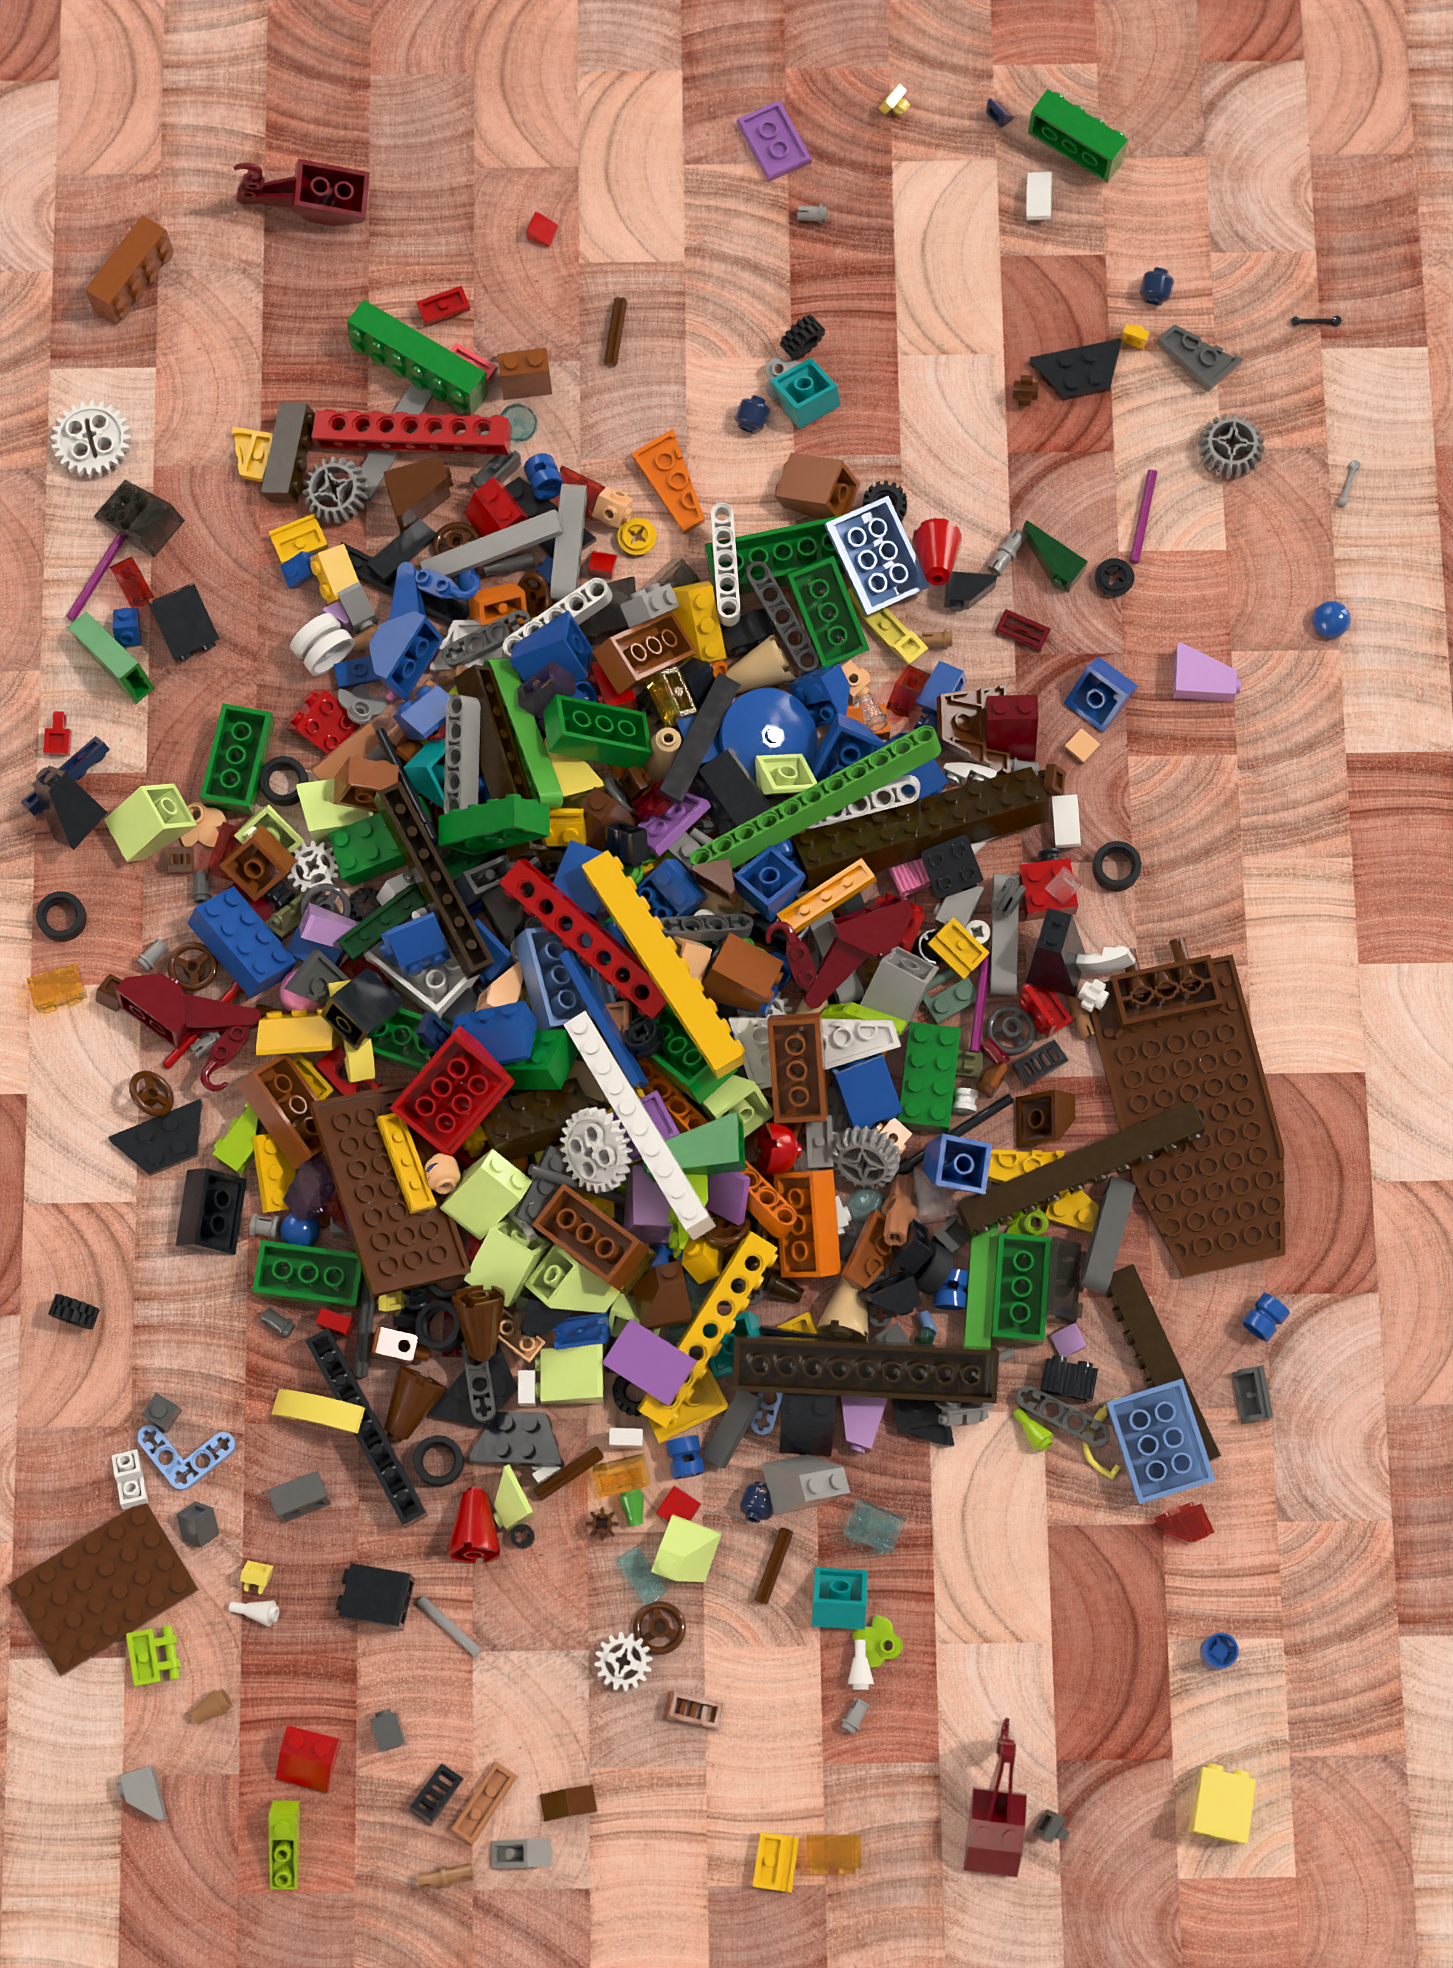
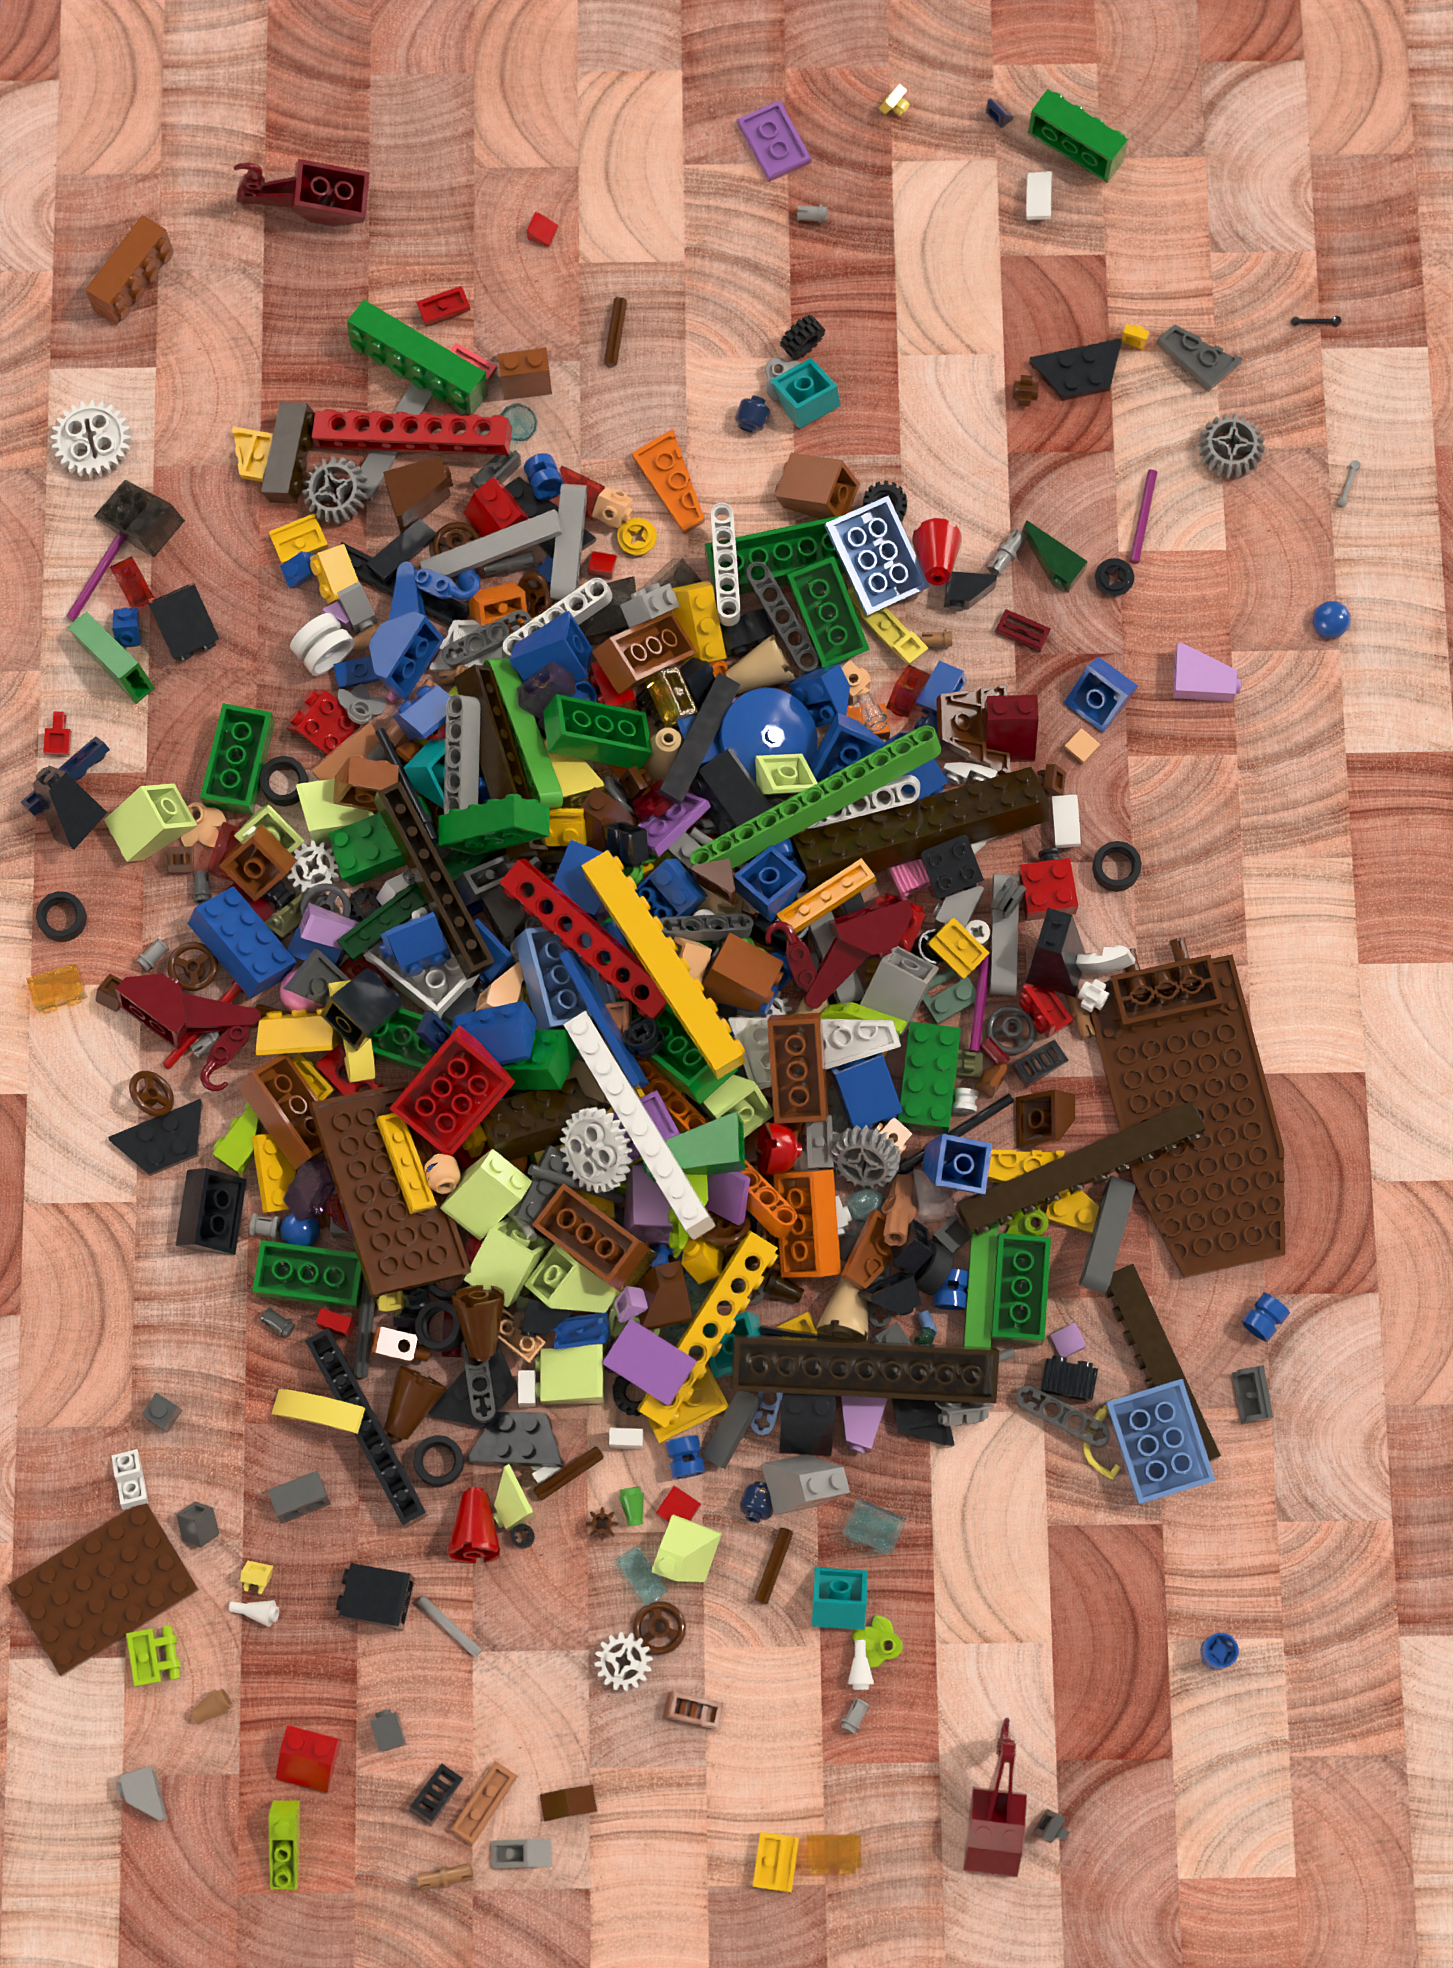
black tyre [48,1294,100,1330] -> none
light blue beam [138,1425,236,1491] -> none
clear yellow brick [592,1453,650,1498] -> none
light grey pin [1010,757,1039,777] -> none
lime cone [1013,1407,1054,1452] -> none
clear slope [1045,866,1082,905] -> none
clear smoke slope [1046,1237,1086,1325] -> none
dark blue head [1139,267,1174,306] -> none
clear red slope [1150,1502,1215,1545] -> none
light yellow slope [1187,1763,1256,1845] -> none
none -> lavender slope [614,1286,648,1323]

